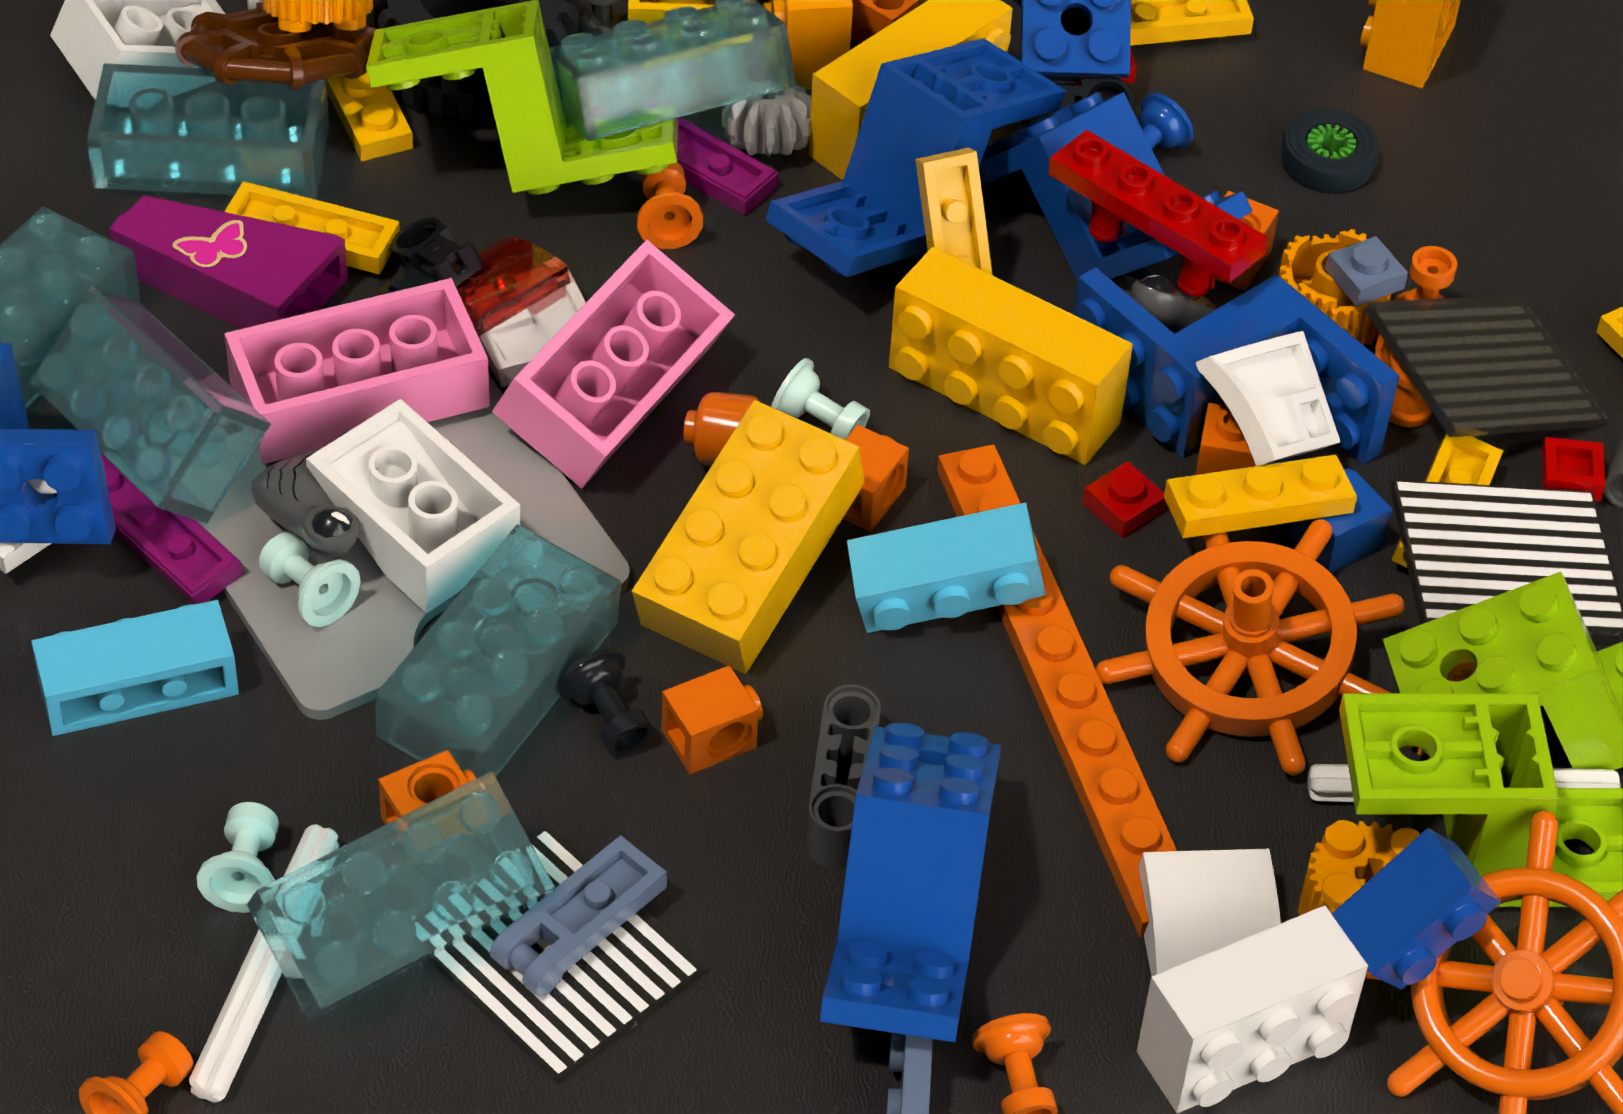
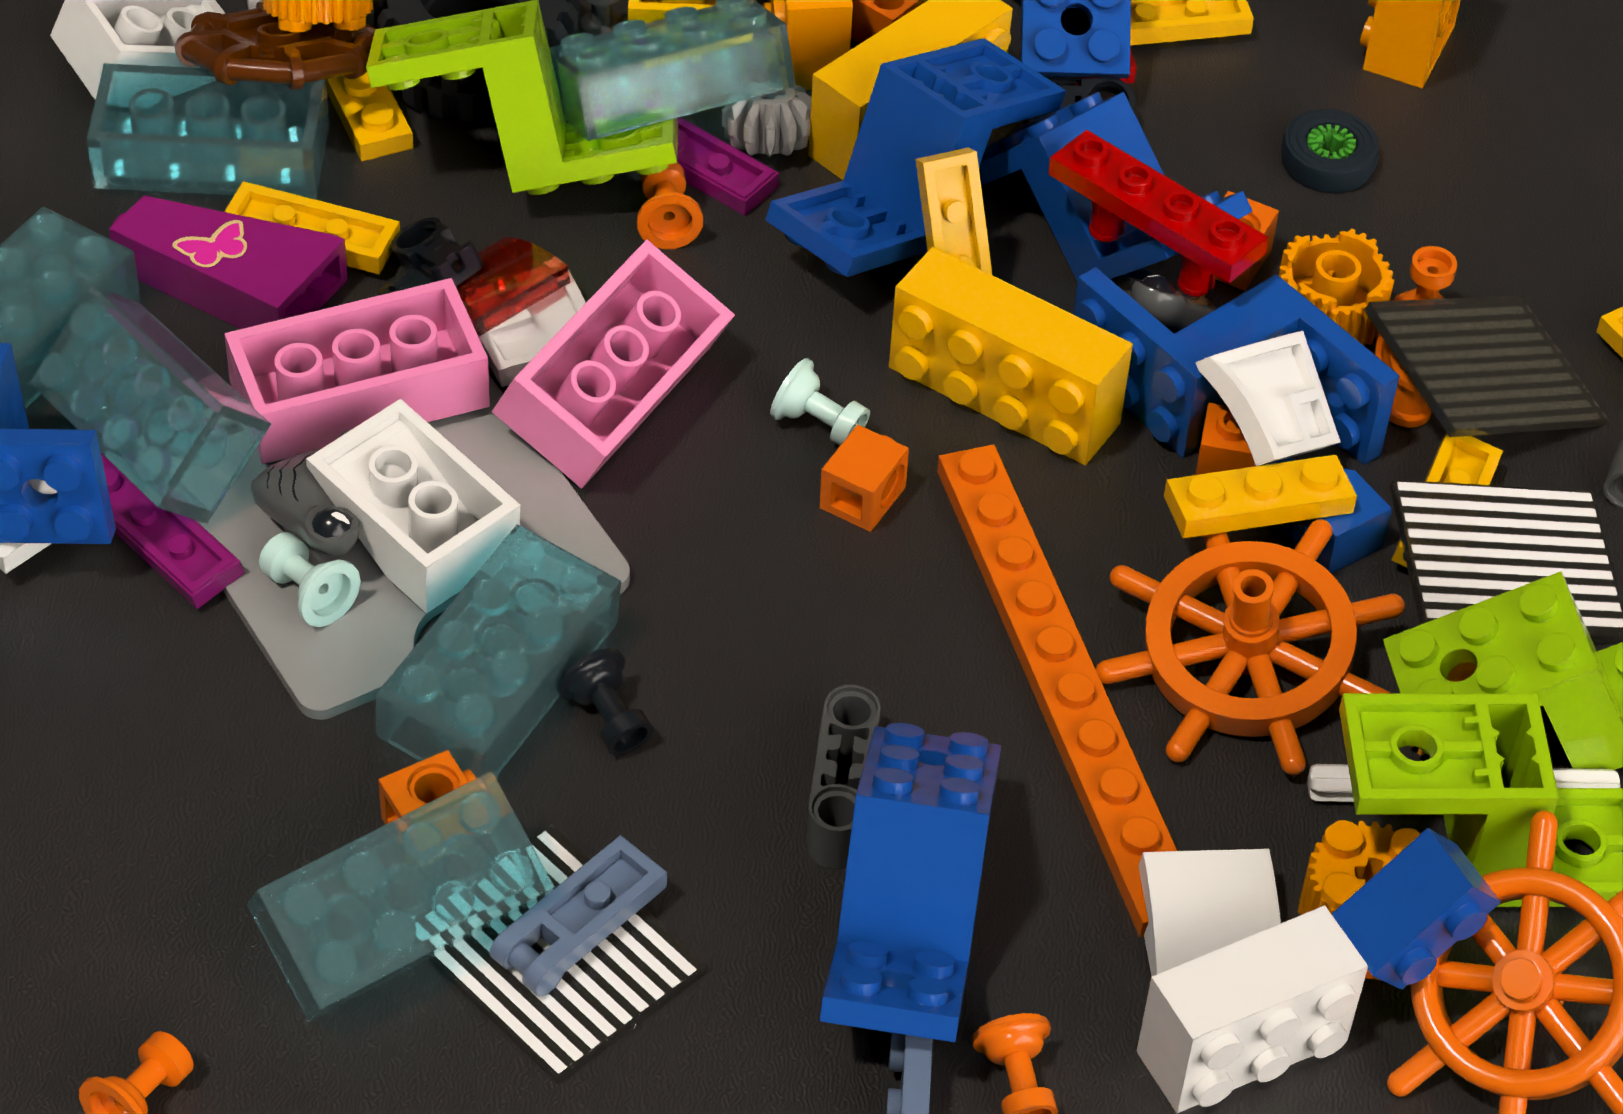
medium azure brick [31,600,239,736] -> none
white axle [189,824,339,1103] -> none
light aqua piece [197,802,279,913] -> none
yellow brick [632,400,865,674] -> none
orange brick [661,665,763,775] -> none
orange head [684,392,761,468] -> none
medium azure brick [847,502,1046,633] -> none
red plate [1082,461,1167,539] -> none
blue piece [1140,93,1194,149] -> none
sand blue plate [1325,236,1408,306] -> none
red plate [1540,437,1605,502] -> none

